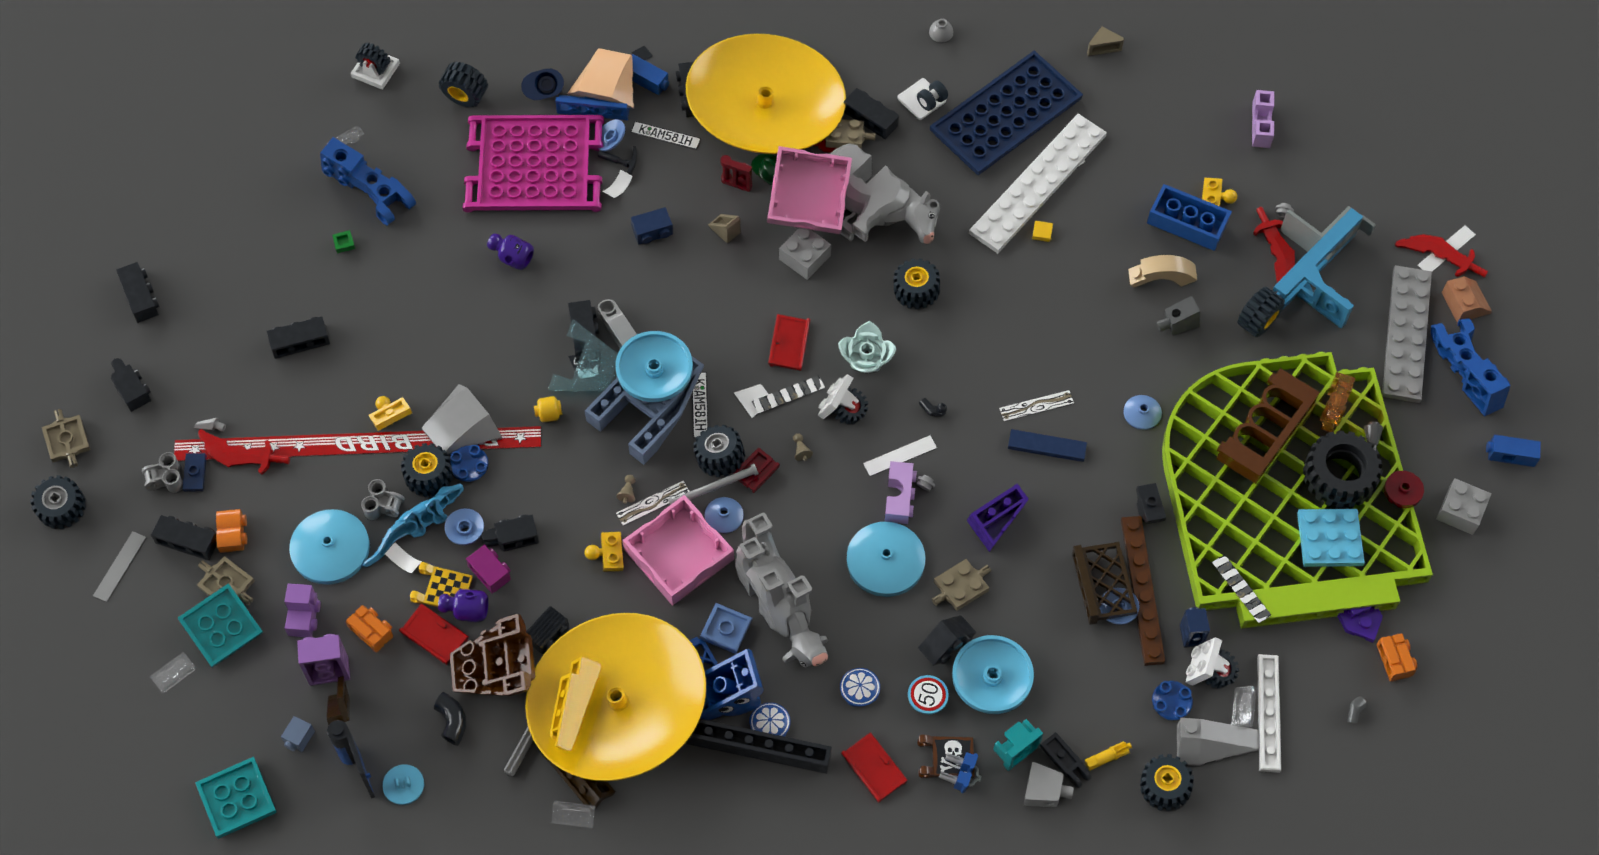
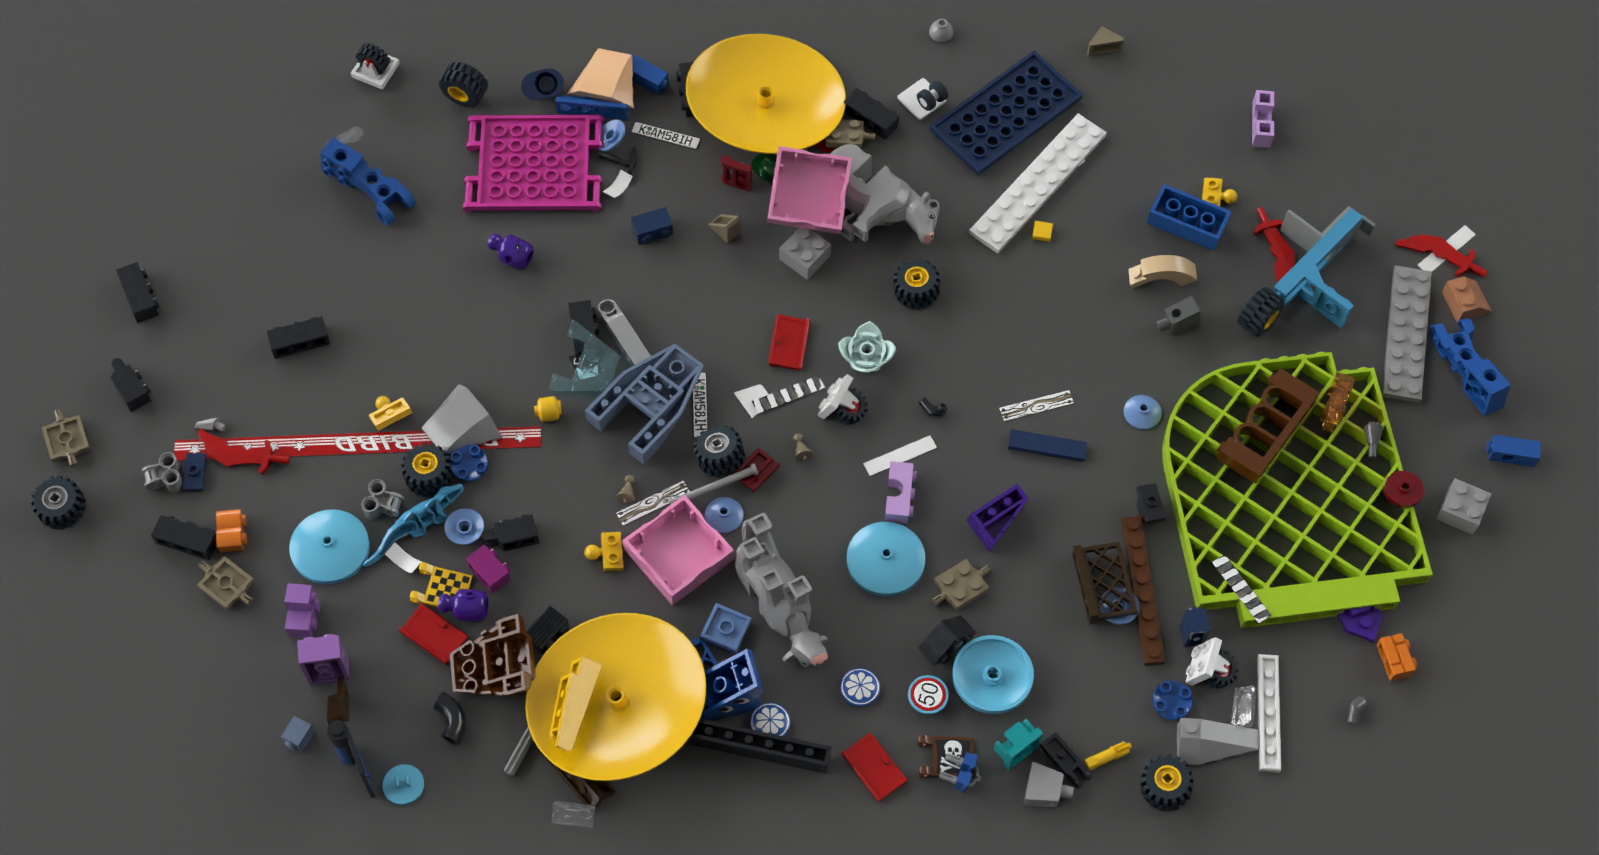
light grey sticker [93,531,146,602] -> none
clear plate [150,652,196,693] -> none
teal plate [178,583,264,668] -> none
teal plate [195,757,277,839] -> none
green plate [332,230,355,254] -> none
orange brick [346,605,393,652] -> none
medium azure dish [616,331,693,402] -> none
black sticker [631,46,653,60] -> none
light grey plate [916,475,935,491] -> none
light grey plate [1275,203,1294,218] -> none
medium azure plate [1297,509,1365,567] -> none
black tyre [1303,431,1383,509] -> none

